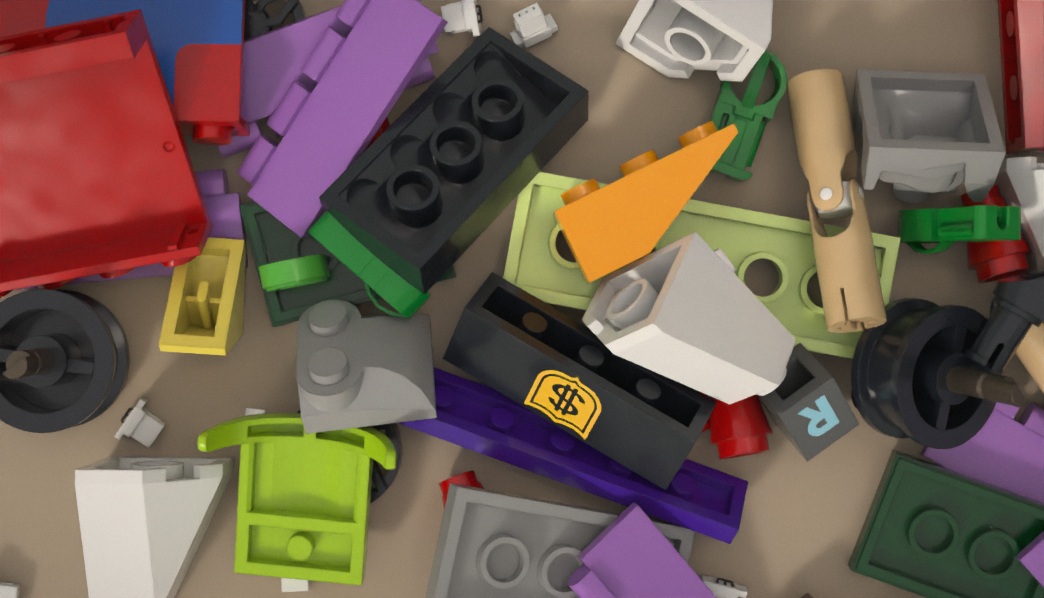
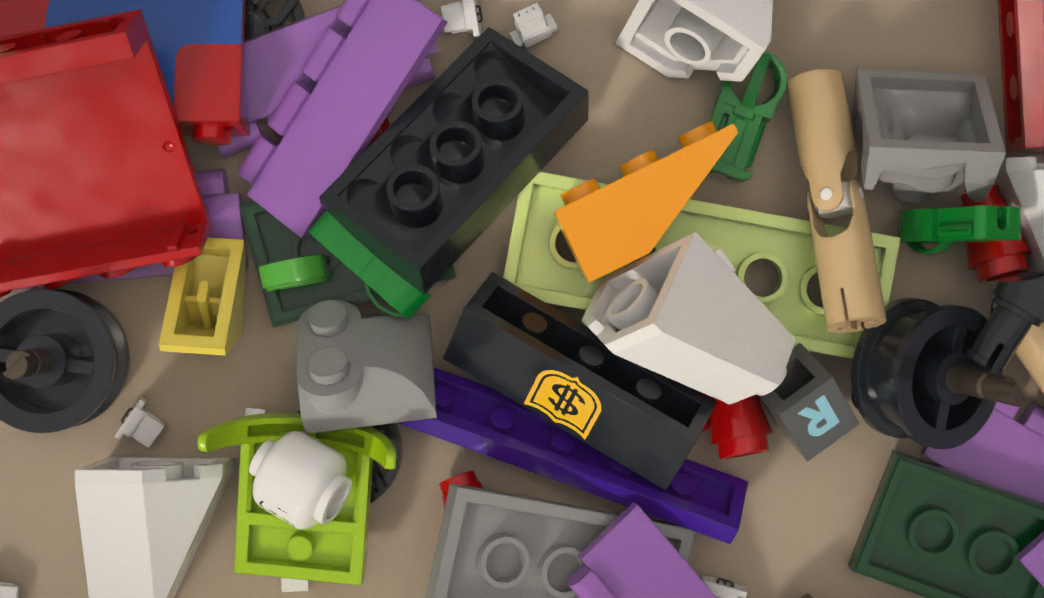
none -> white head [249,431,352,530]

